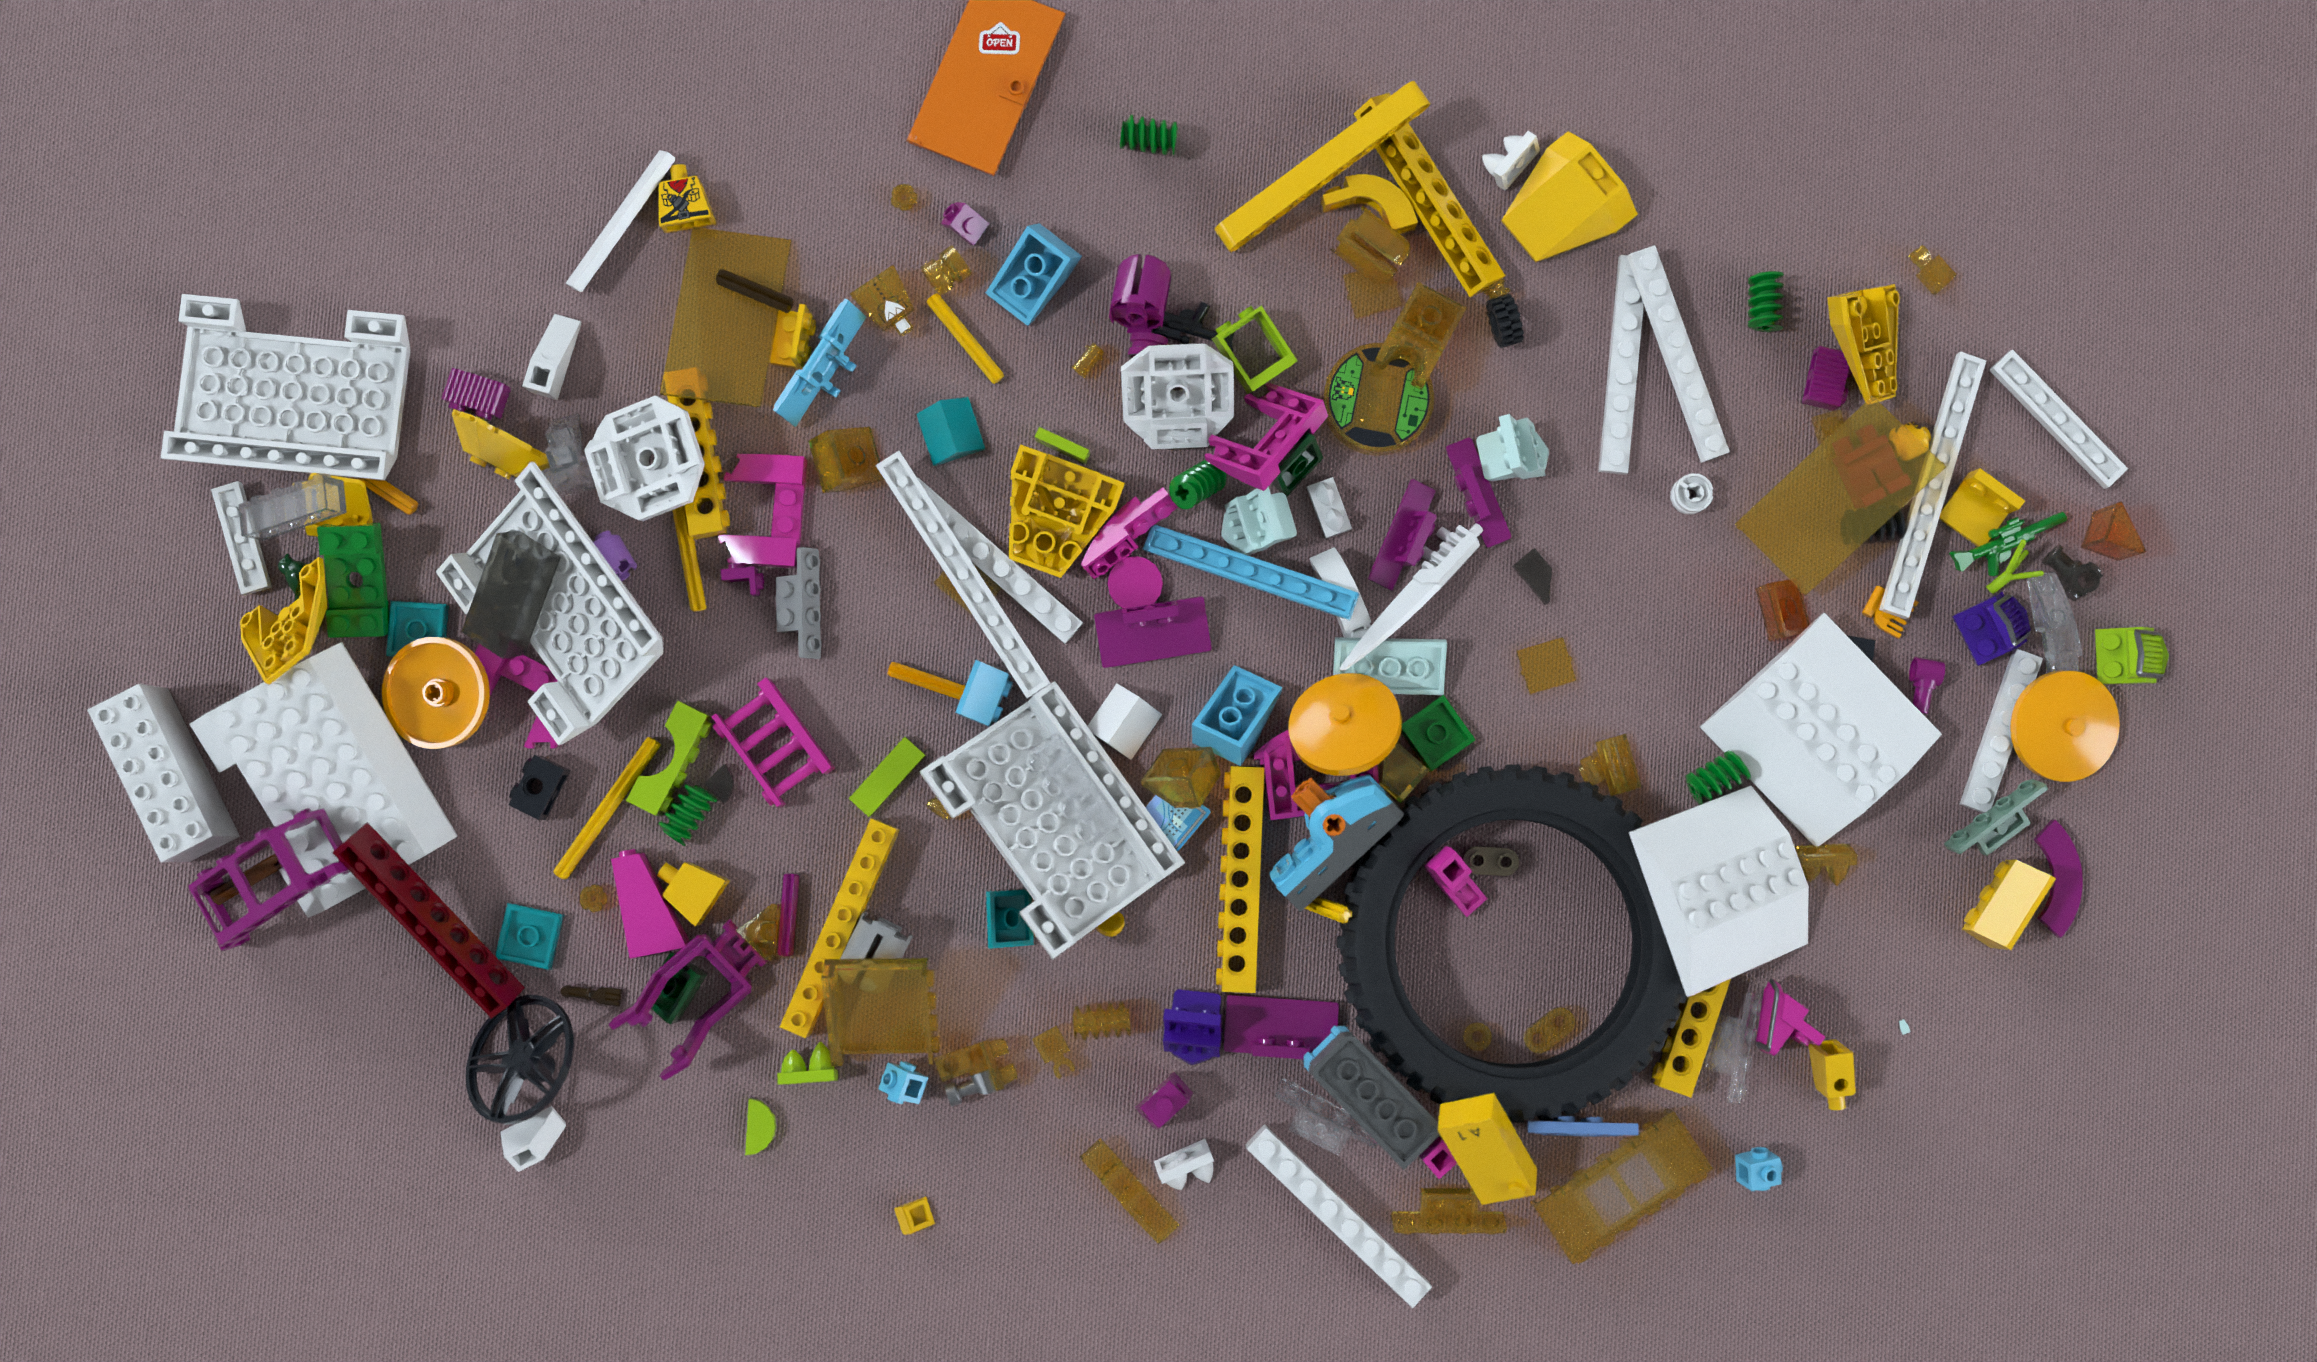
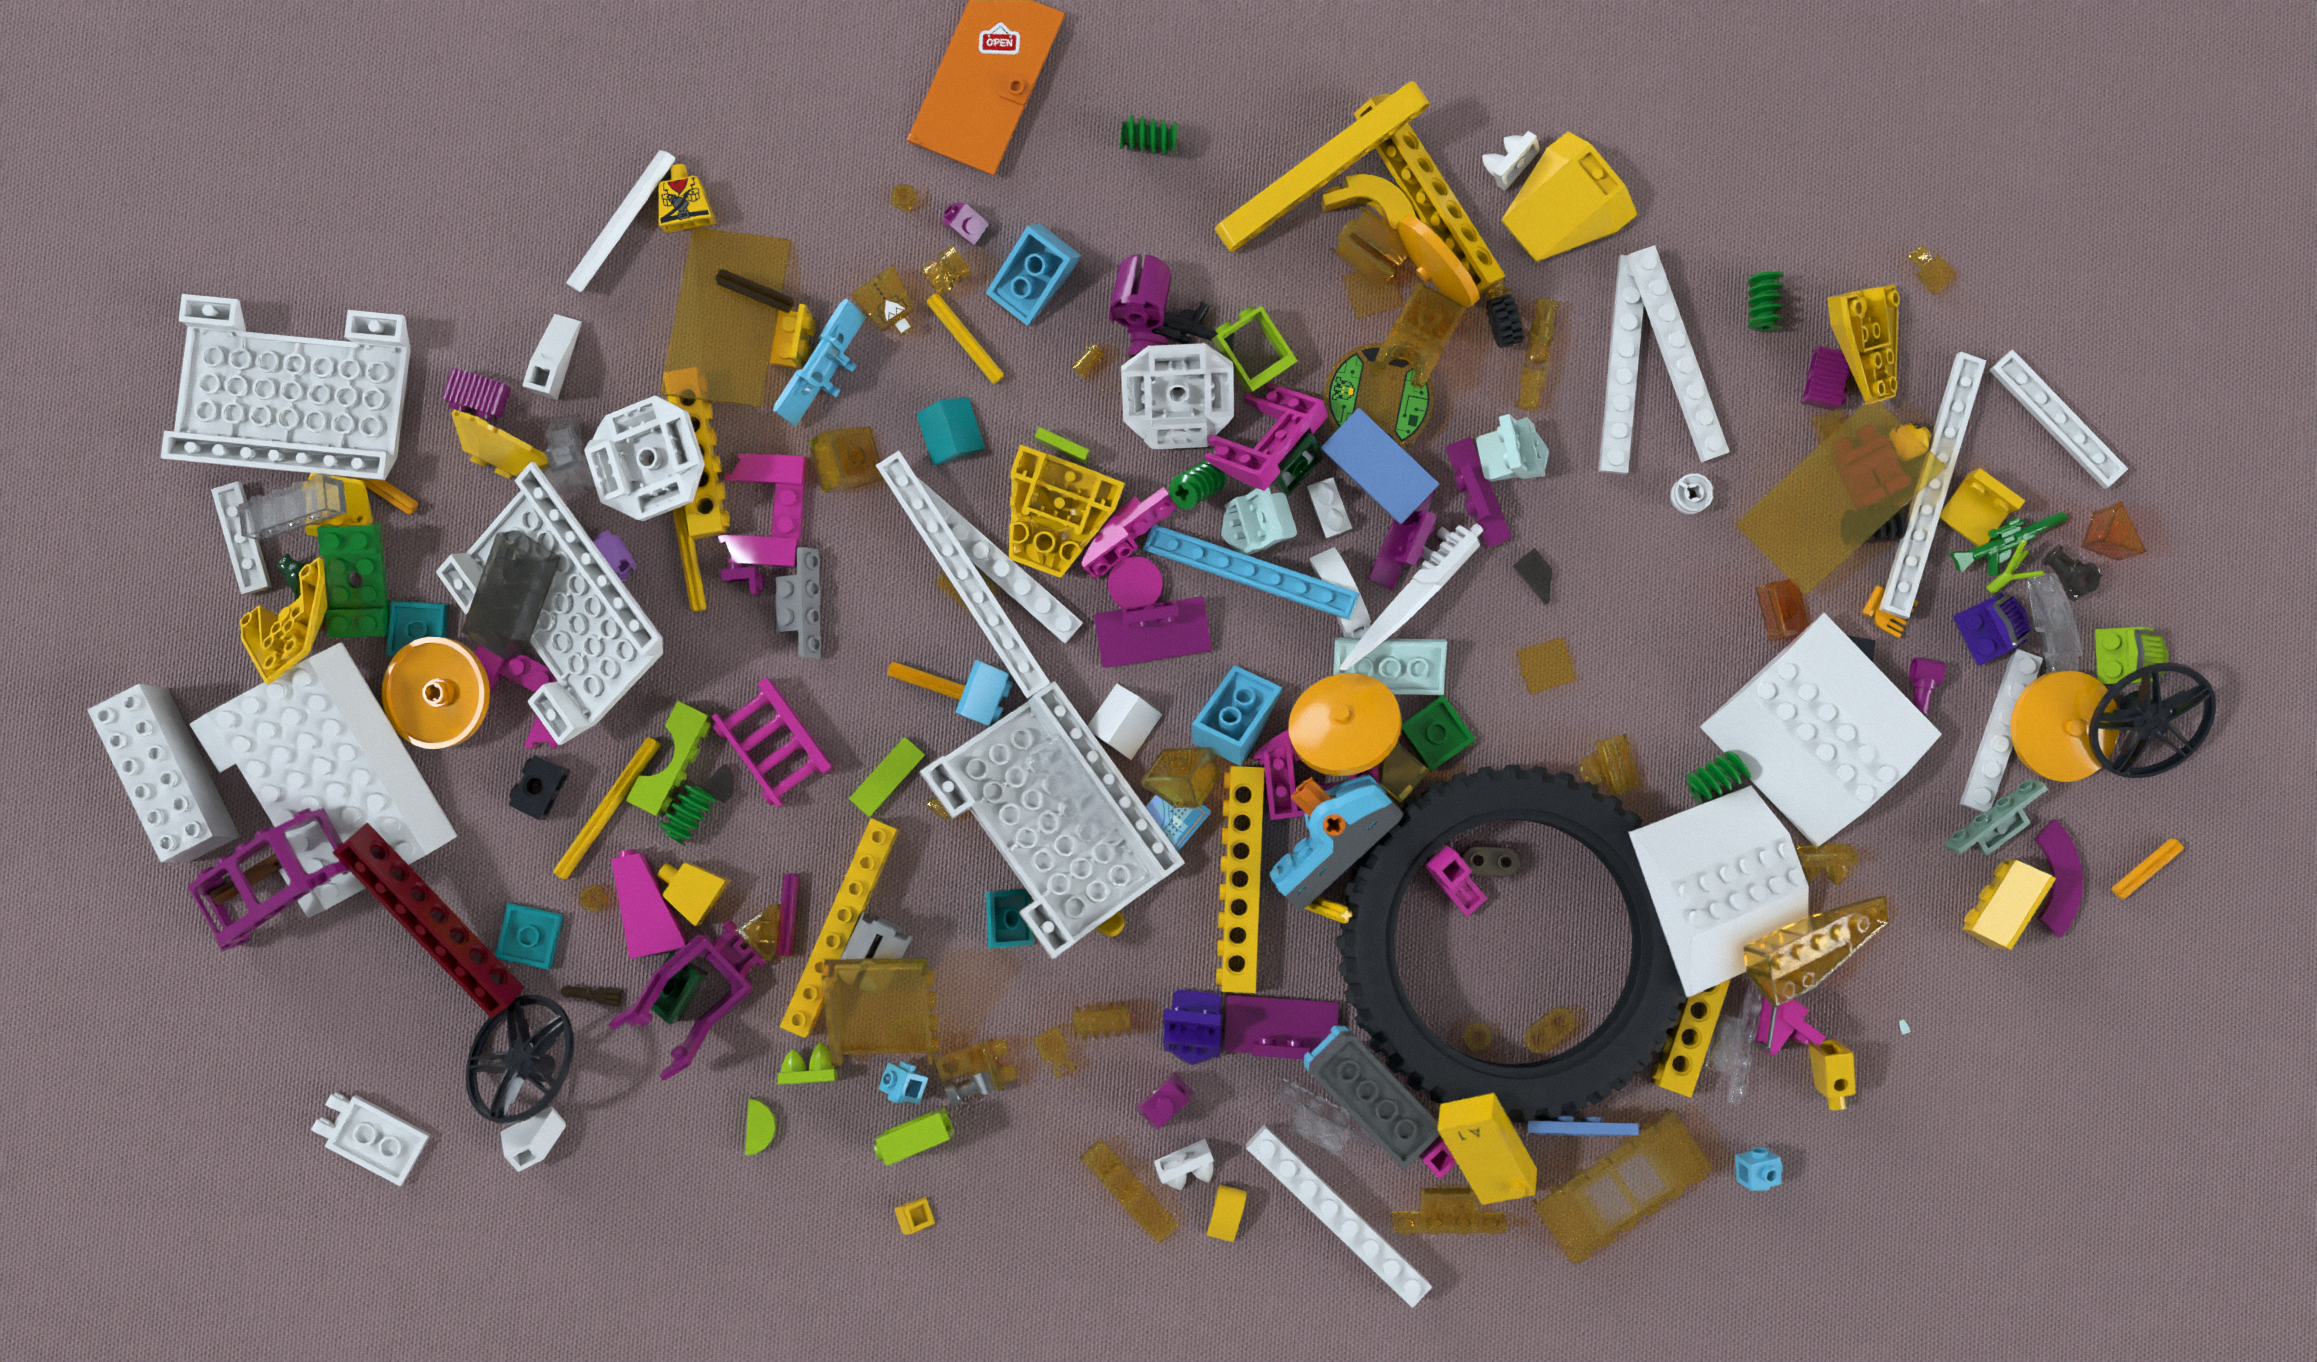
none -> white tile [311,1092,431,1186]
none -> lime window [874,1106,955,1166]
none -> yellow panel [1207,1184,1247,1242]
none -> medium blue tile [1320,408,1439,525]
none -> light orange dish [1396,215,1480,308]
none -> clear yellow piece [1515,298,1560,411]
none -> clear yellow wedge [1743,896,1889,1007]
none -> black wheel [2089,663,2216,778]
none -> light orange axle [2111,838,2183,899]

